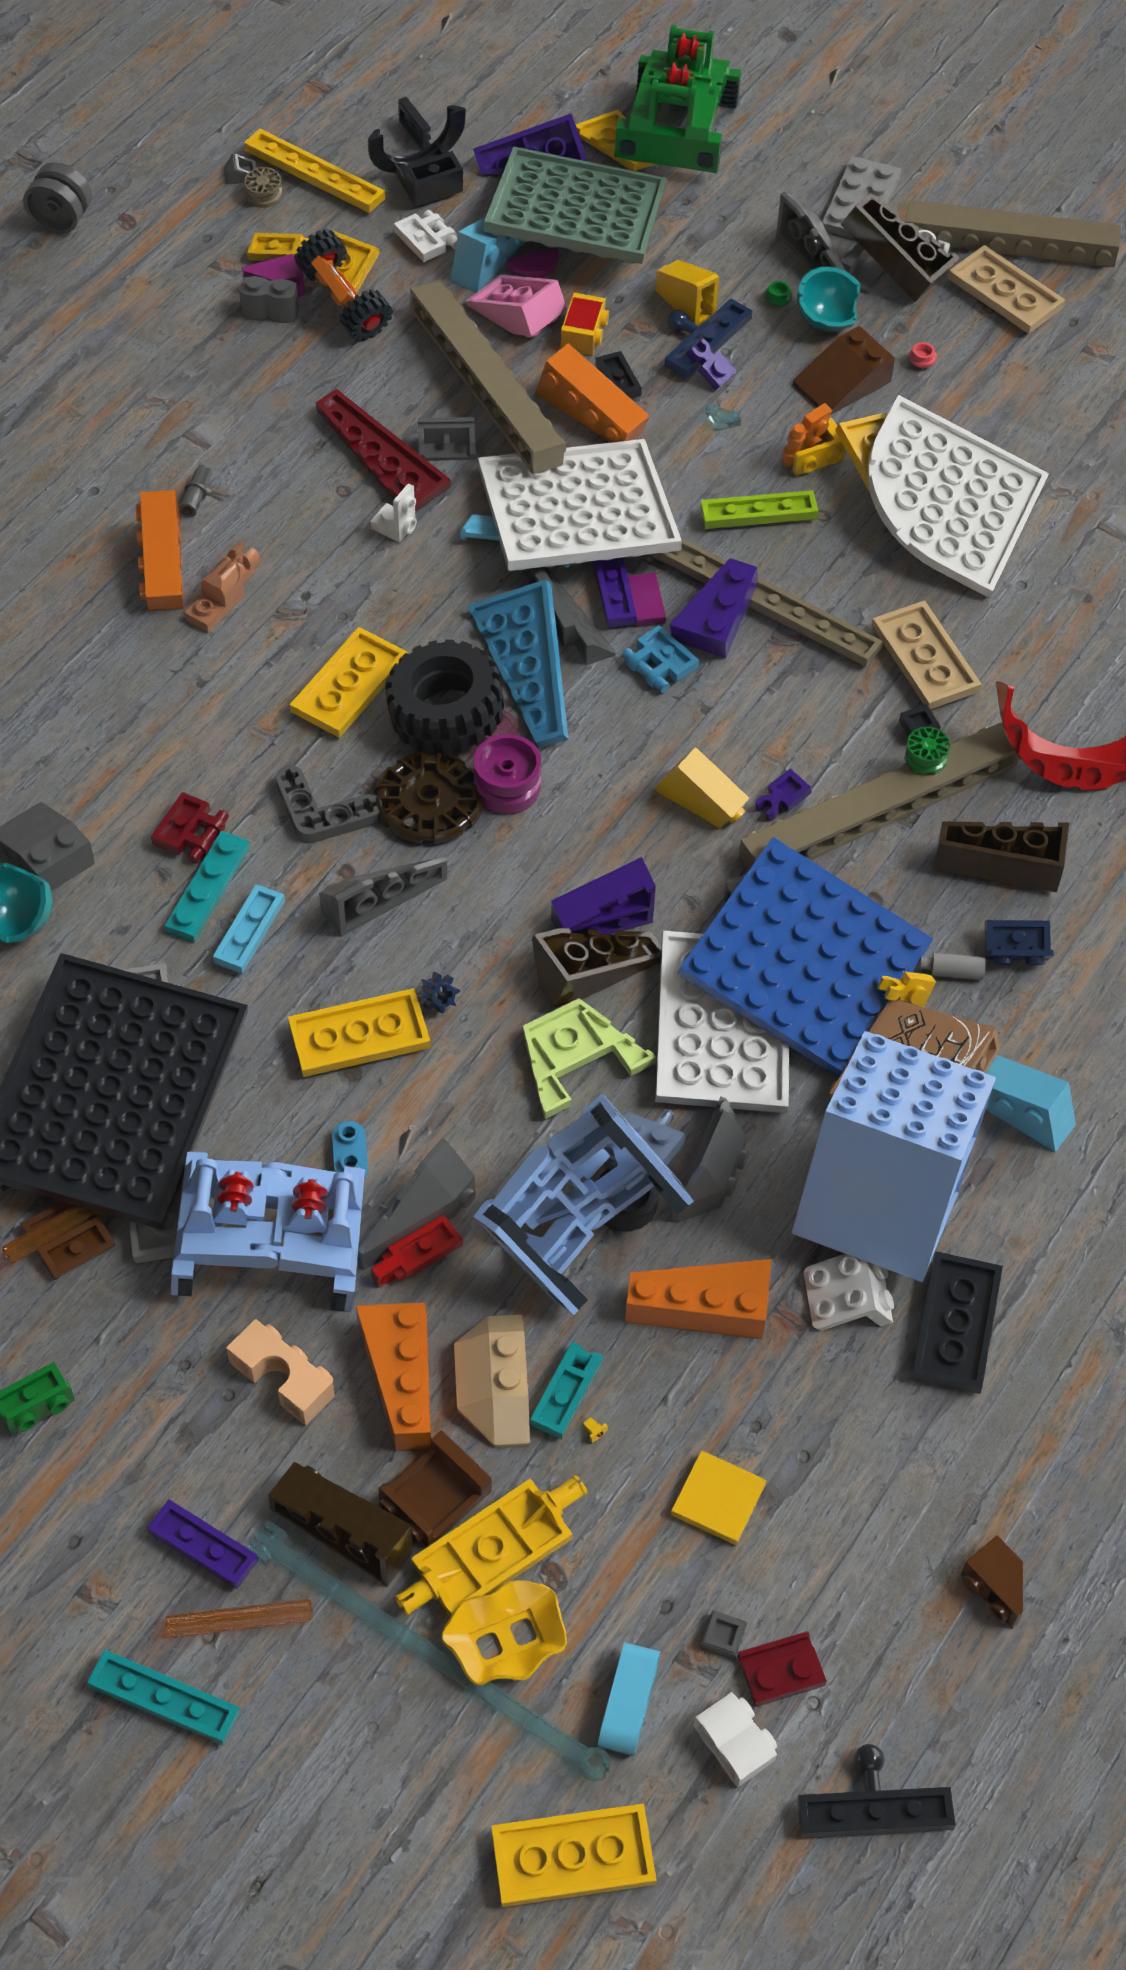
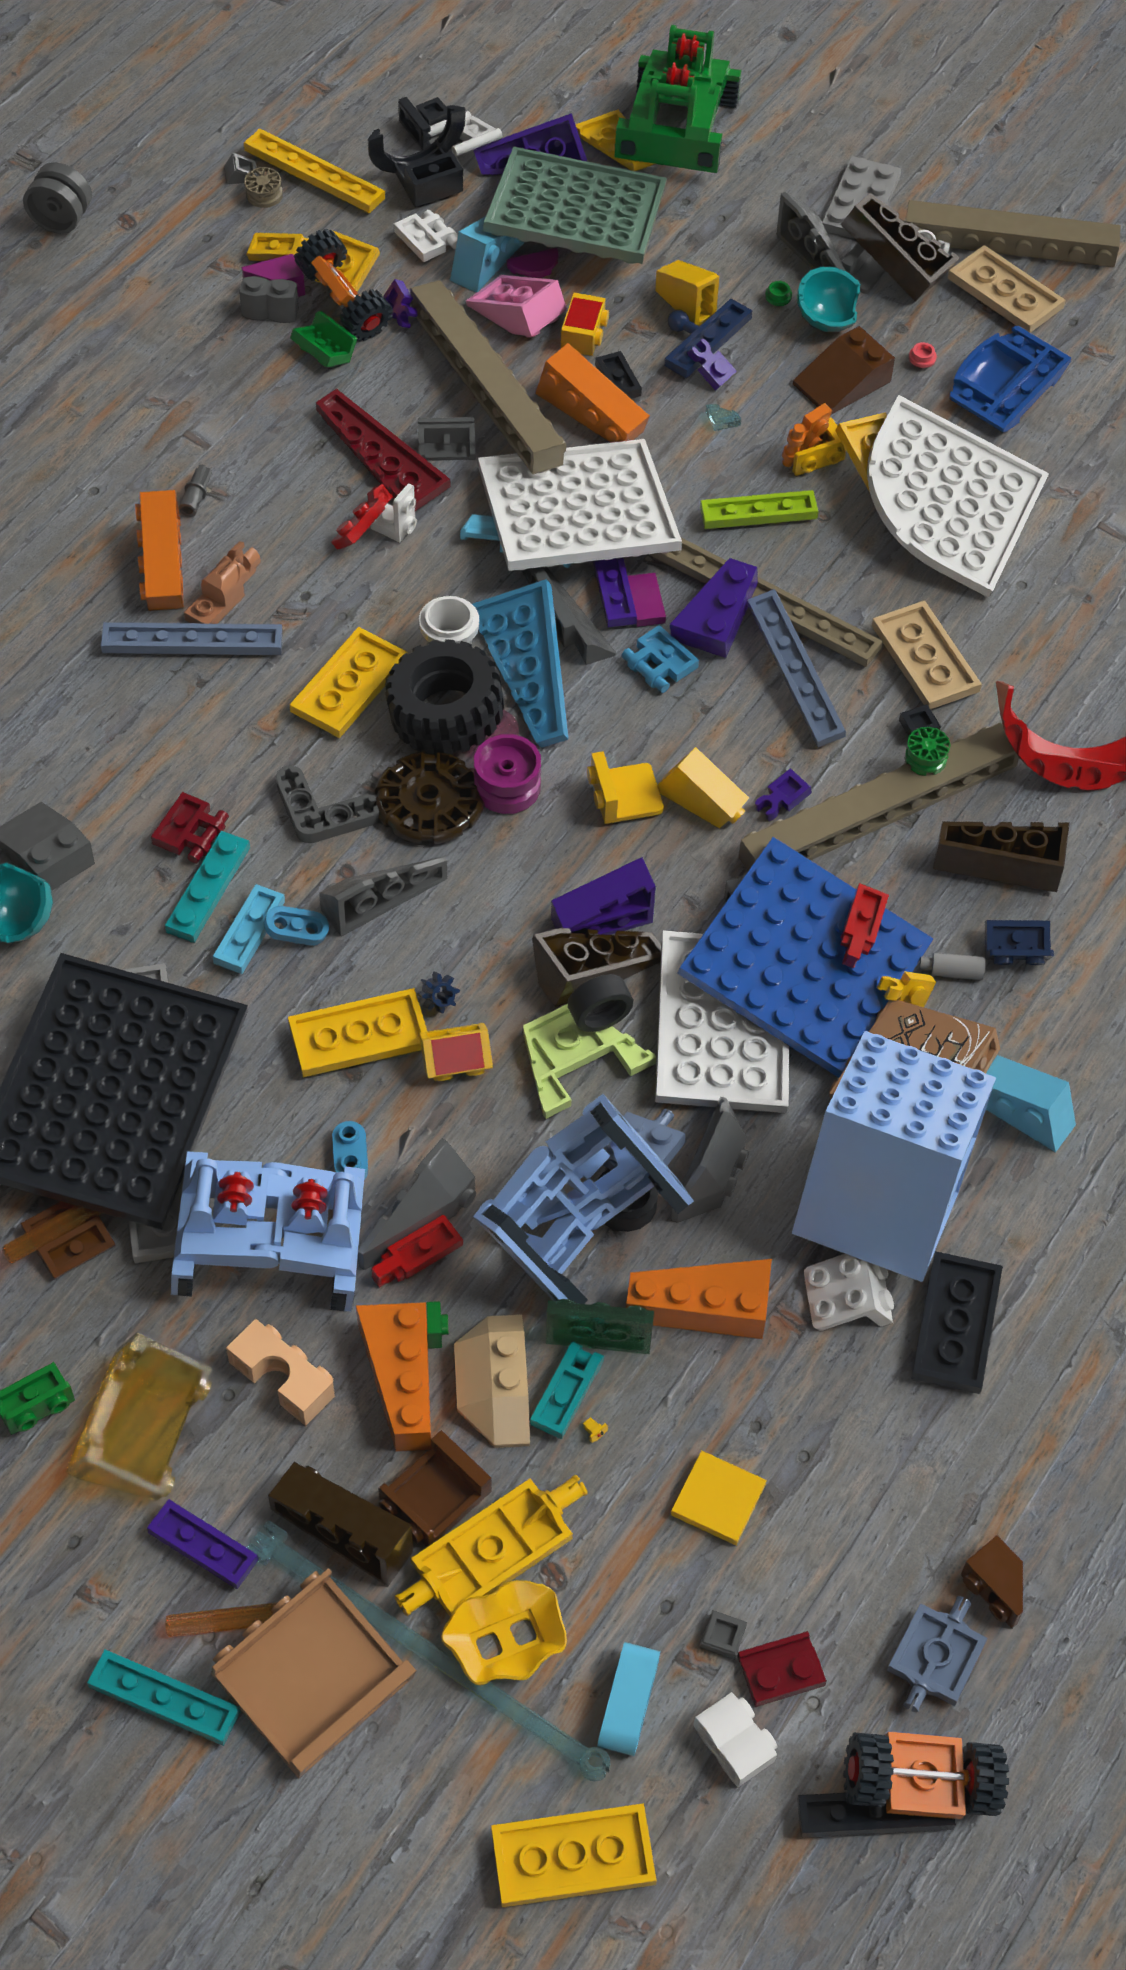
none -> clear yellow windscreen [66,1332,212,1501]
none -> sand blue plate [101,622,283,655]
none -> medium nougat panel [211,1568,417,1779]
none -> dark azure plate [264,906,329,945]
none -> green bracket [290,311,357,367]
none -> red hinge [331,484,393,550]
none -> dark purple plate [383,279,418,328]
none -> black plate [416,97,447,126]
none -> white piece [419,596,479,645]
none -> brick [419,1023,493,1081]
none -> green plate [426,1301,449,1349]
none -> white plate [428,111,503,156]
none -> clear green plate [546,1299,654,1354]
none -> black tyre [568,974,634,1032]
none -> yellow bracket [587,751,664,824]
none -> sand blue plate [748,589,846,748]
none -> red hinge [840,883,889,968]
none -> plate [843,1732,1009,1819]
none -> sand blue plate [887,1596,988,1712]
none -> blue slope [950,326,1071,432]

